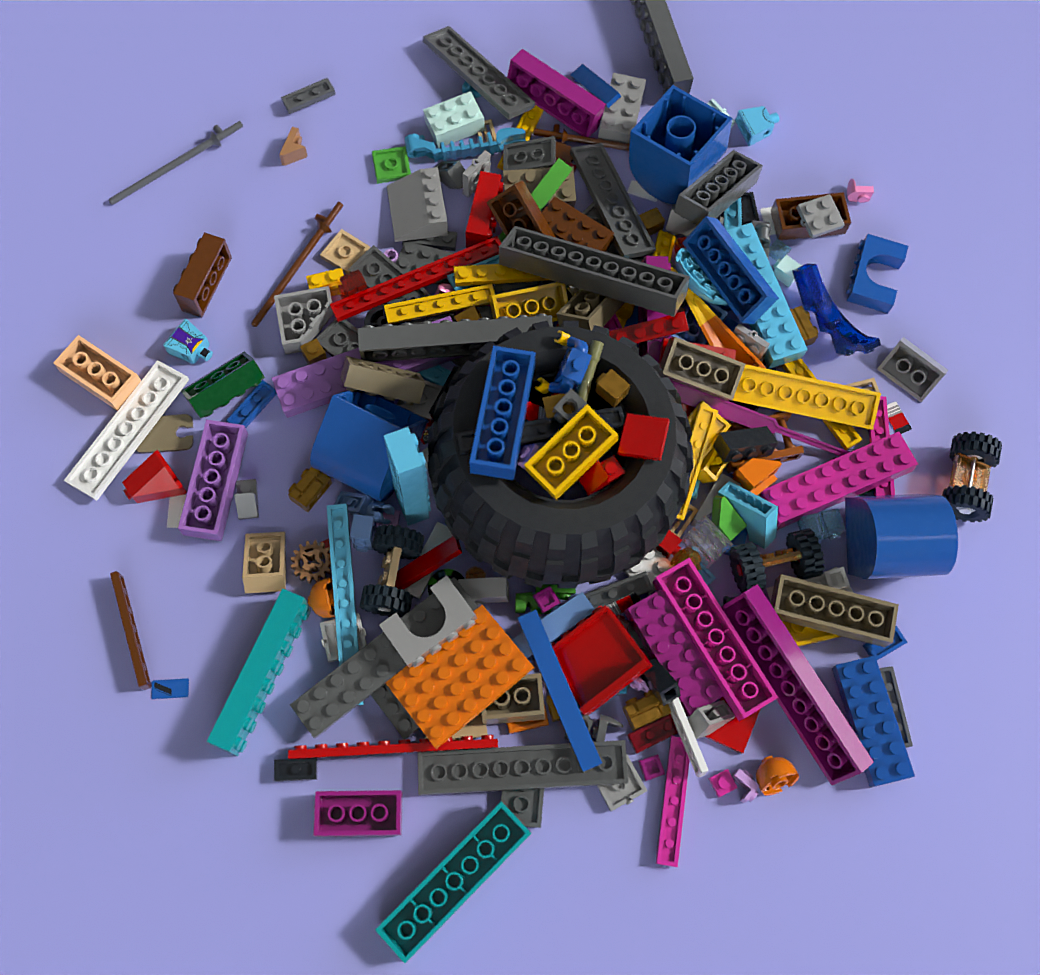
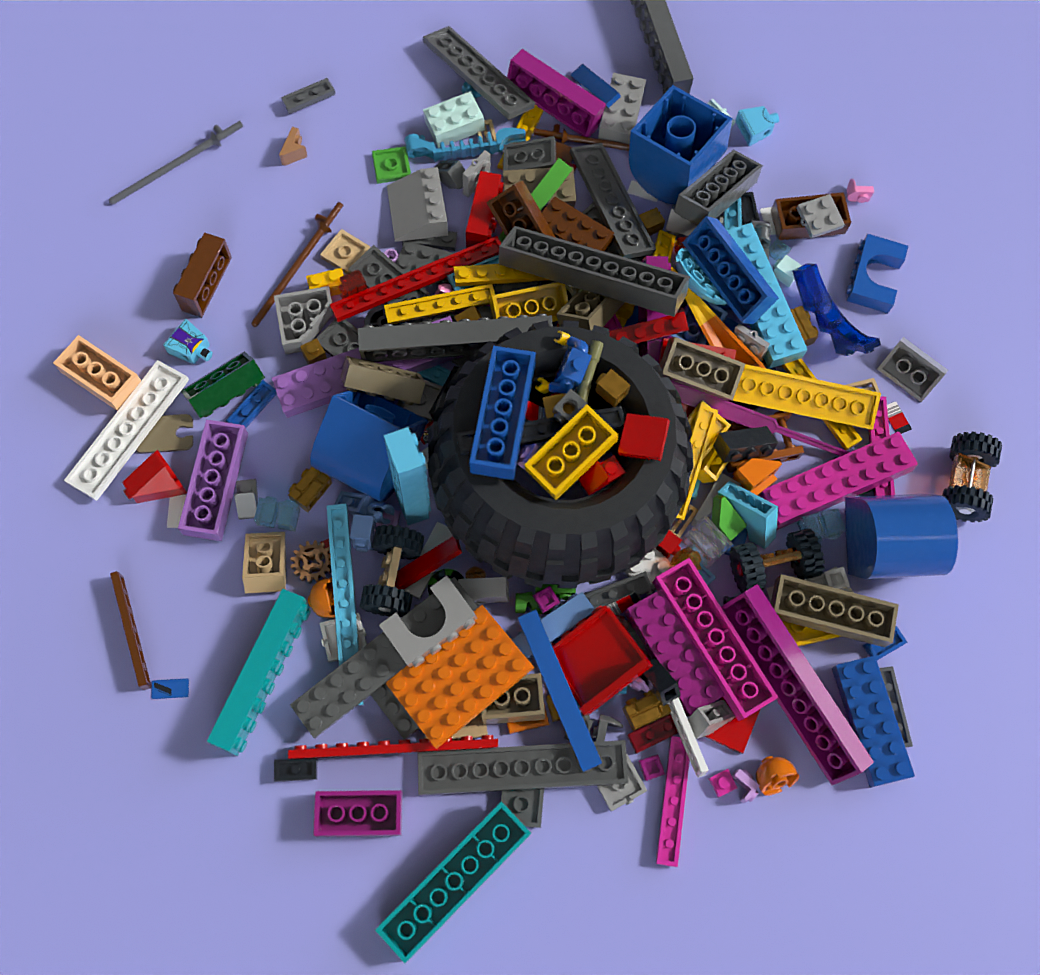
none -> clear light blue piece [254,496,300,531]

